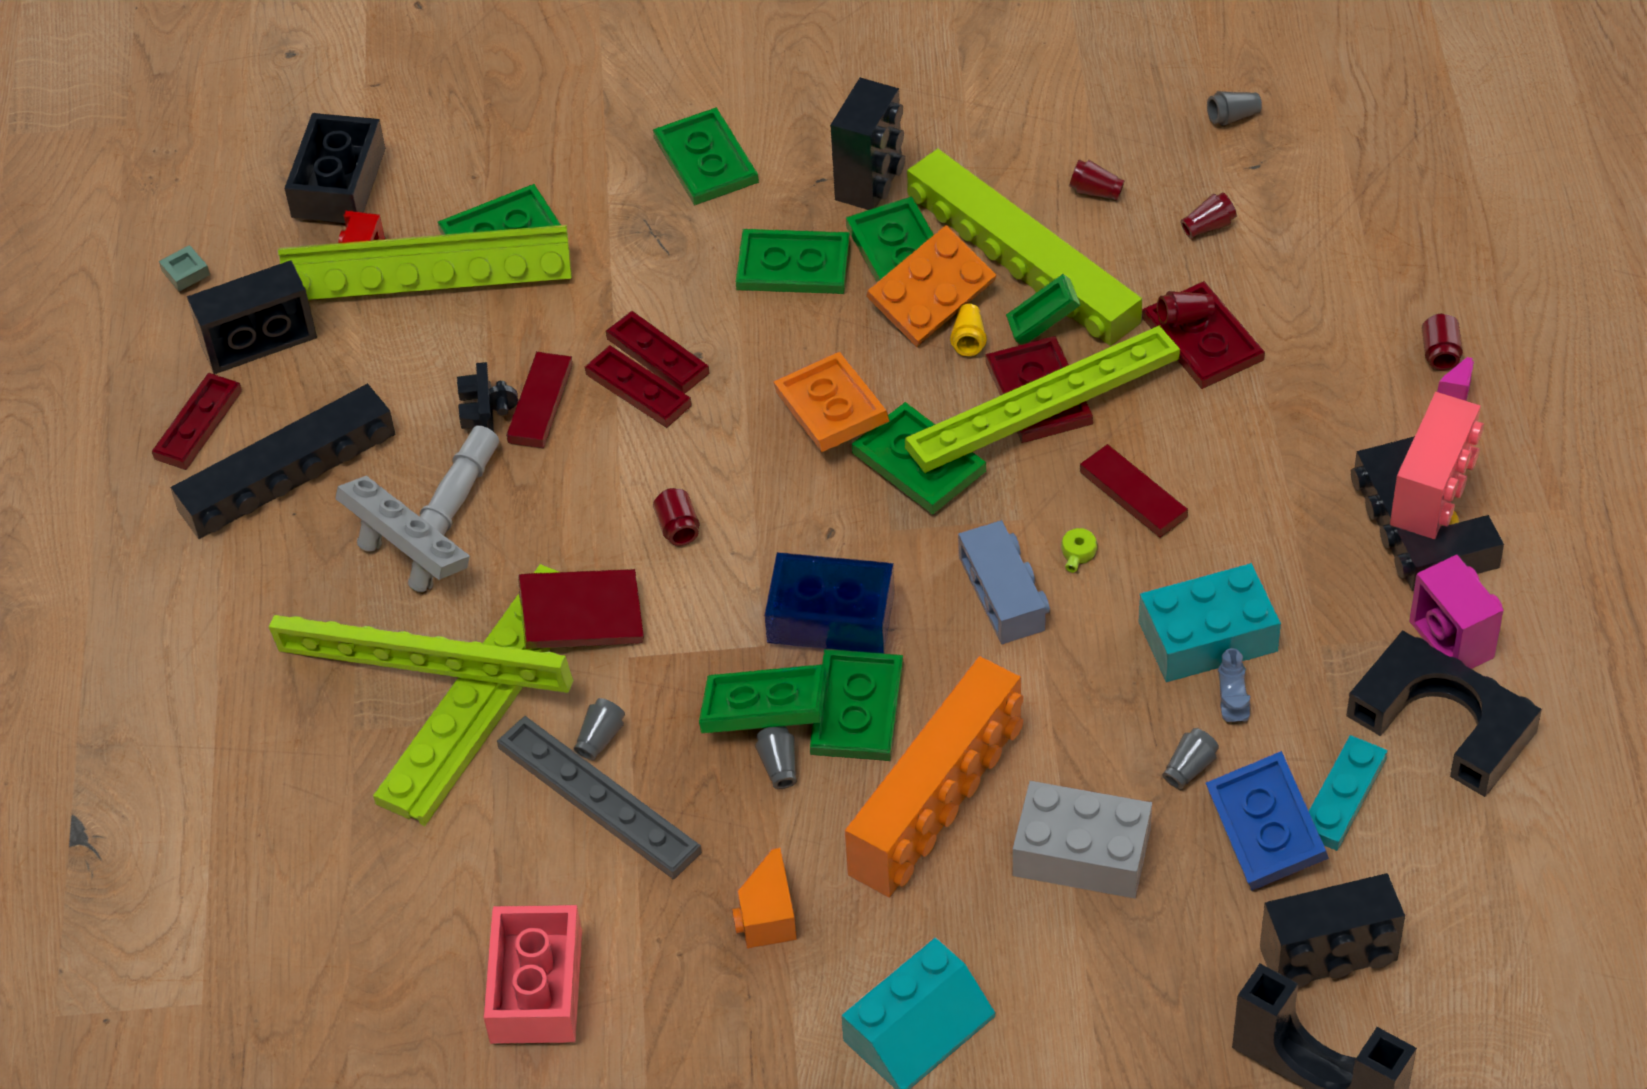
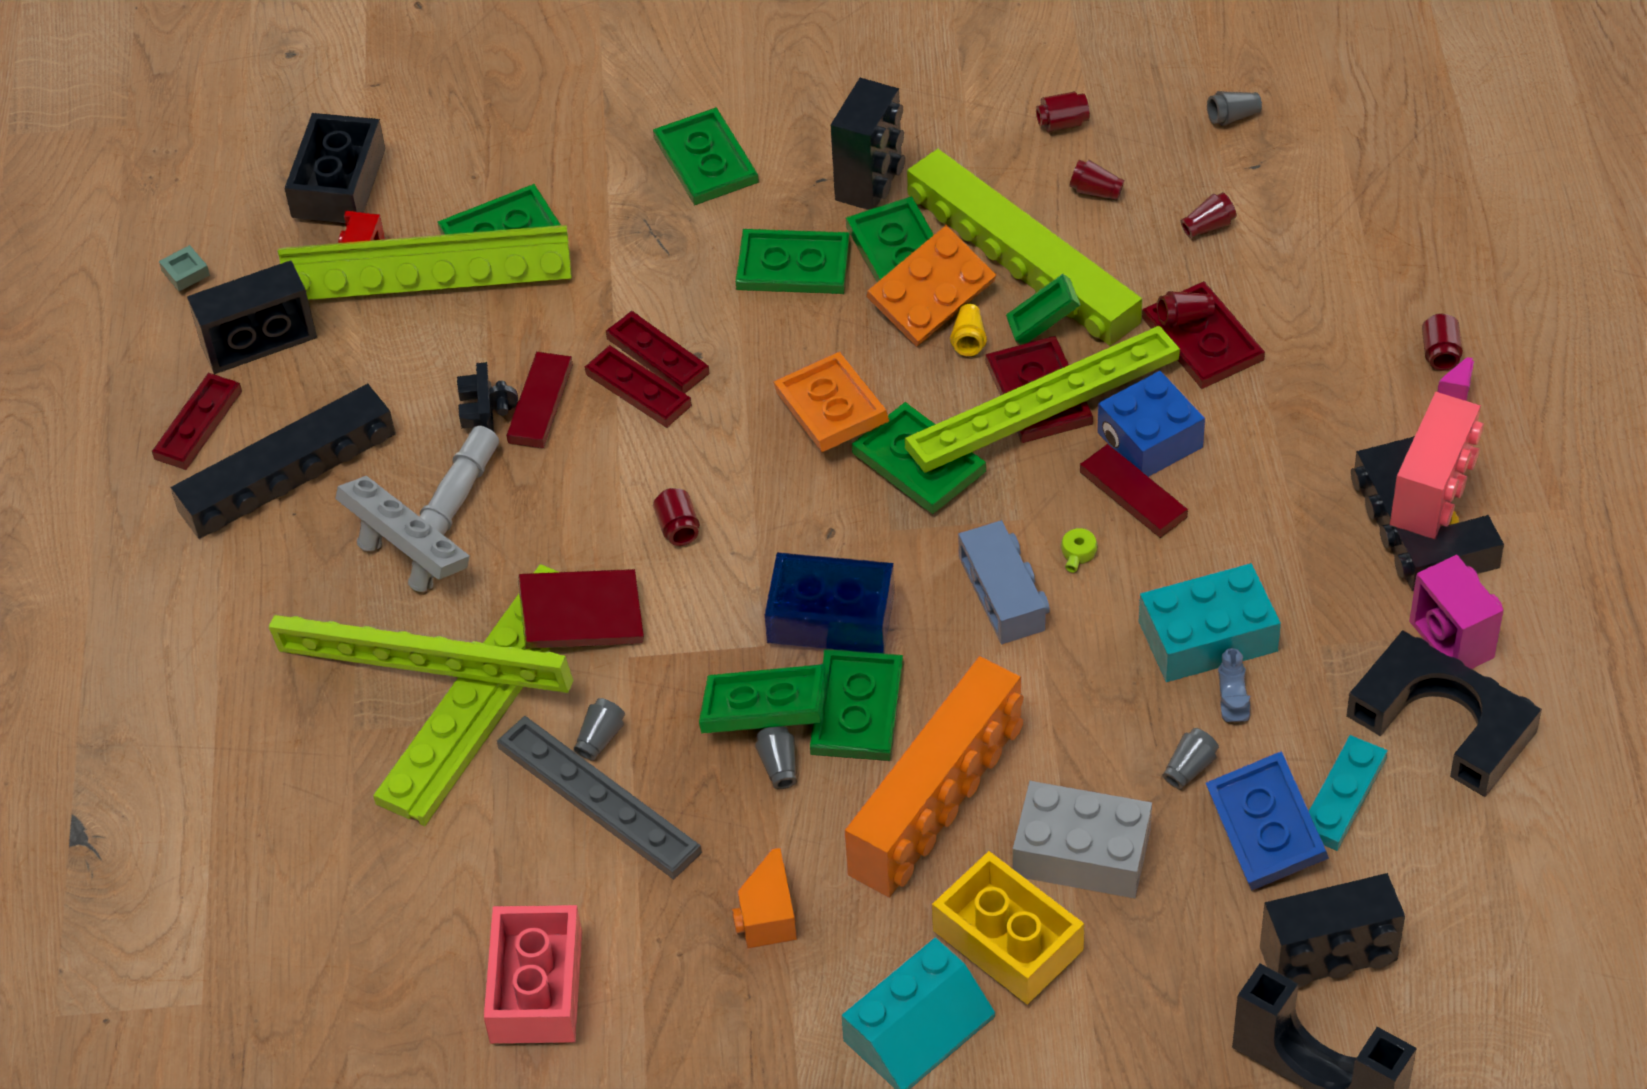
none -> yellow brick [932,851,1085,1005]
none -> dark red brick [1036,91,1090,132]
none -> blue brick [1097,371,1205,477]

